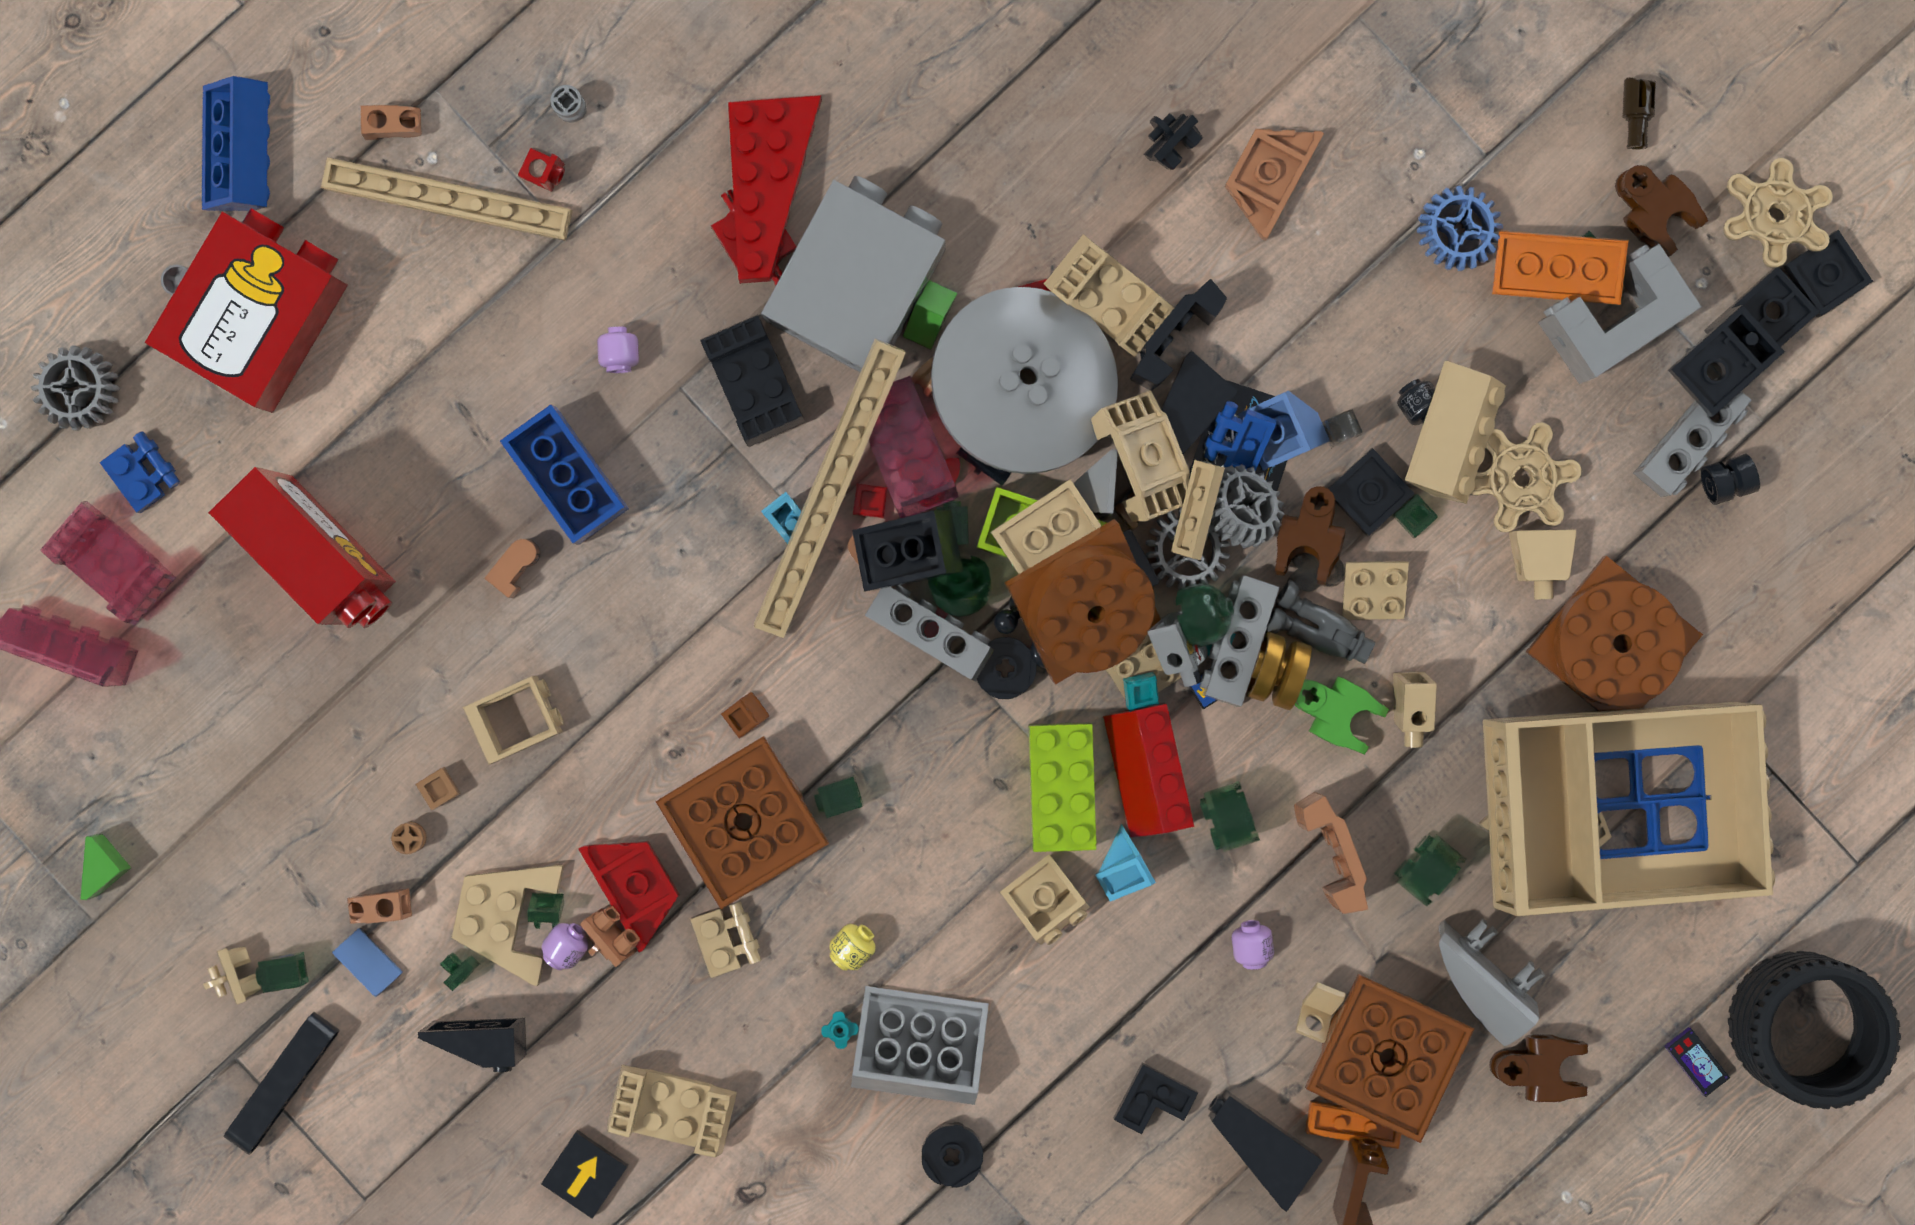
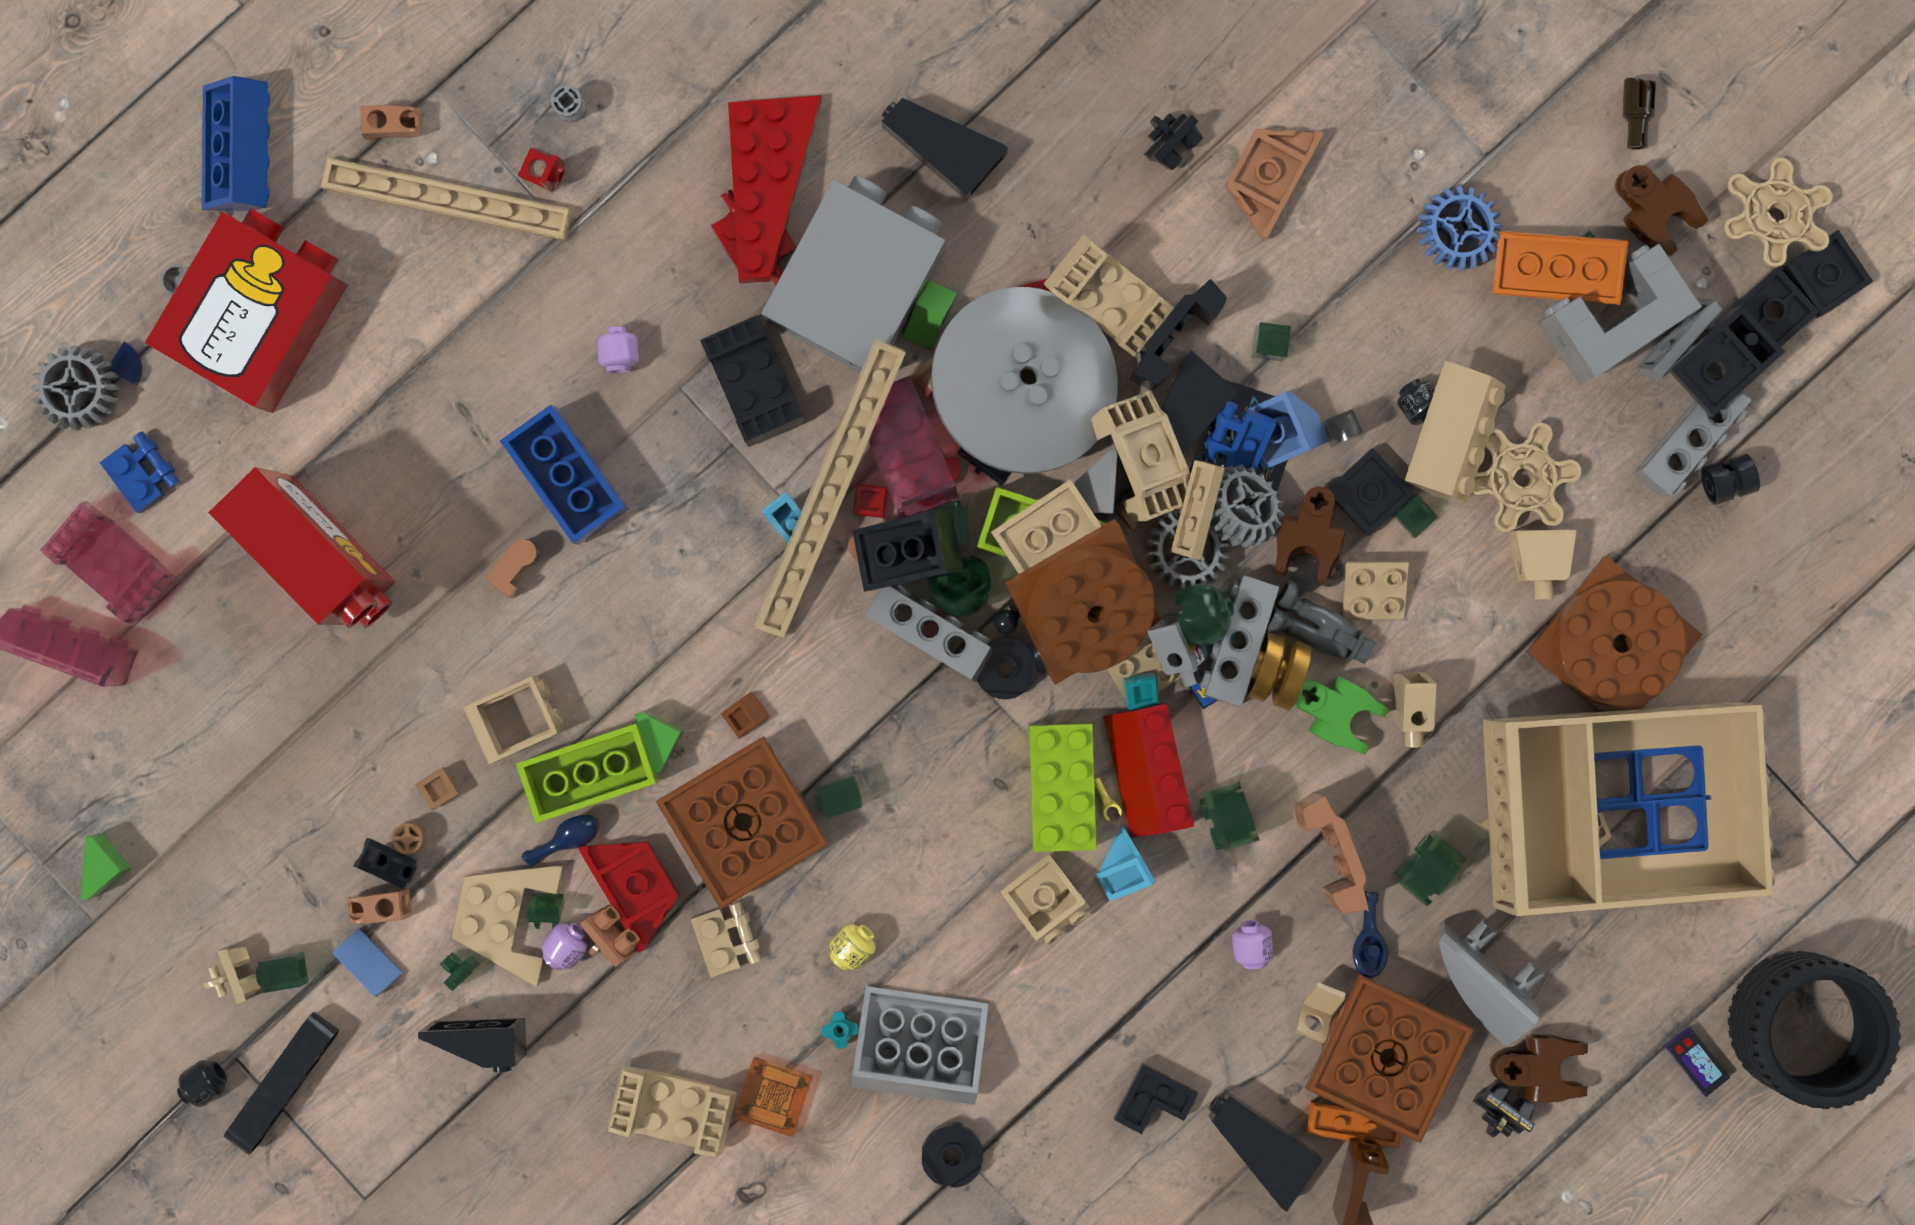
black tile [541,1130,629,1219] -> none
black tile [1123,529,1159,587] -> none
none -> clear blue tile [110,342,142,385]
none -> black head [177,1060,227,1107]
none -> black hips [353,838,417,889]
none -> lime brick [516,723,660,823]
none -> dark blue piece [521,815,600,866]
none -> bright green slope [635,711,684,774]
none -> clear orange tile [734,1057,813,1137]
none -> black slope [881,98,1008,201]
none -> light yellow hand [1094,777,1122,821]
none -> clear green brick [1251,322,1291,362]
none -> dark blue piece [1352,891,1388,978]
none -> black hips [1473,1081,1535,1137]
none -> light grey plate [1636,298,1722,379]

